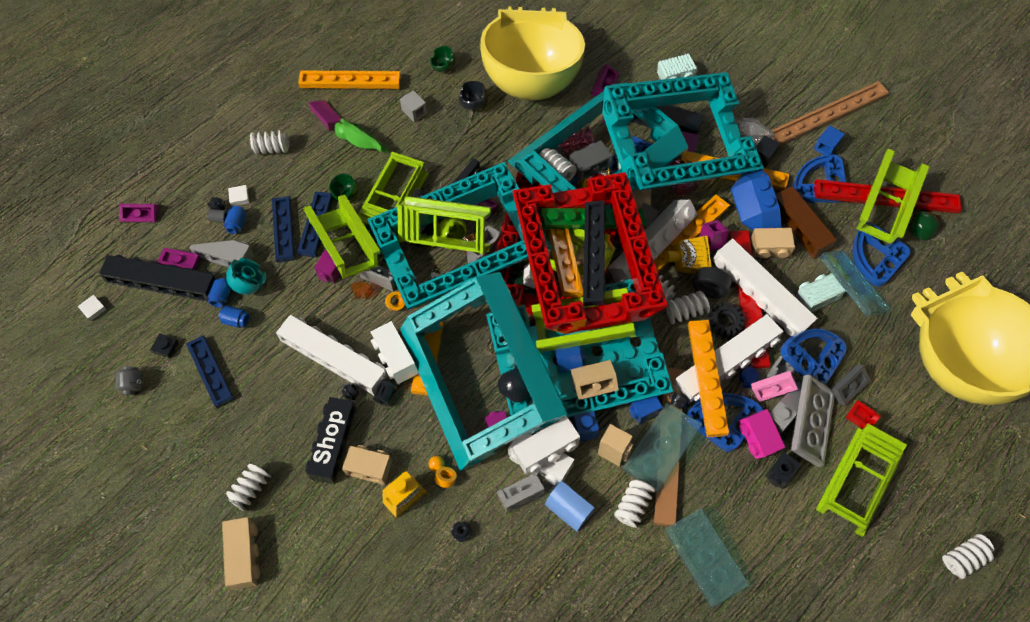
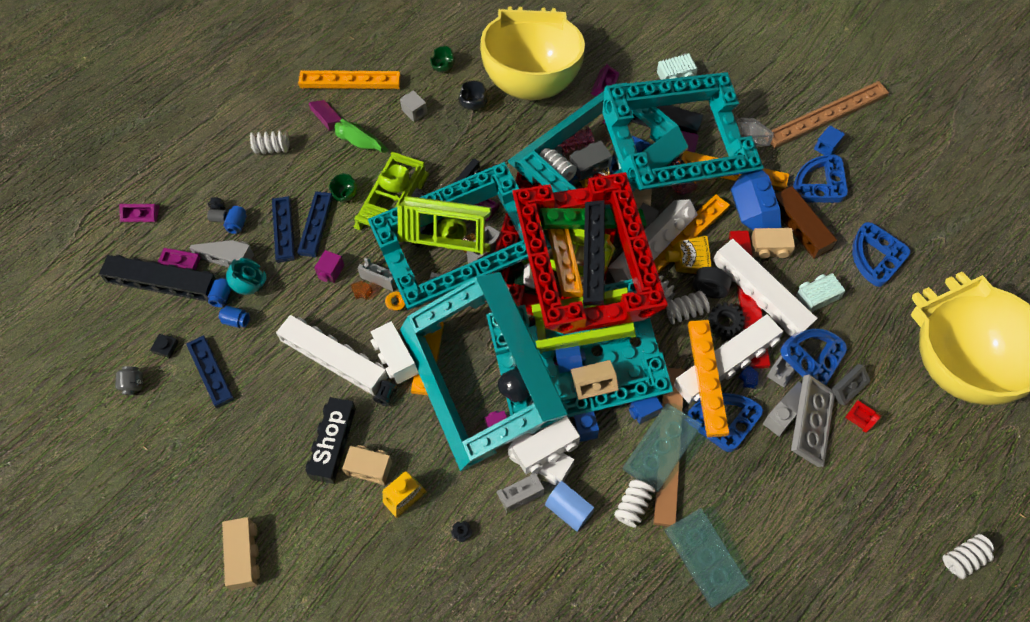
white tile [78,295,107,321] -> none
white piece [226,464,271,512] -> none
white tile [228,185,249,207] -> none
lime piece [303,195,381,279] -> none
black plate [341,382,359,400] -> none
light orange plate [428,455,457,488] -> none
tan brick [598,424,633,467] -> none
black plate [669,392,688,409] -> none
magenta brick [699,220,729,252] -> none
dark pink brick [738,409,785,459] -> none
bright pink plate [751,371,798,402] -> none
black brick [756,135,780,168] -> none
black brick [765,452,801,489] -> none
red tile [814,179,962,214] -> none
lime piece [815,424,907,537] -> none
clear light blue tile [820,251,890,316] -> none
lime piece [856,149,929,244] -> none
dark green hair [909,211,939,240] -> none
none -> lime hair [378,164,409,193]

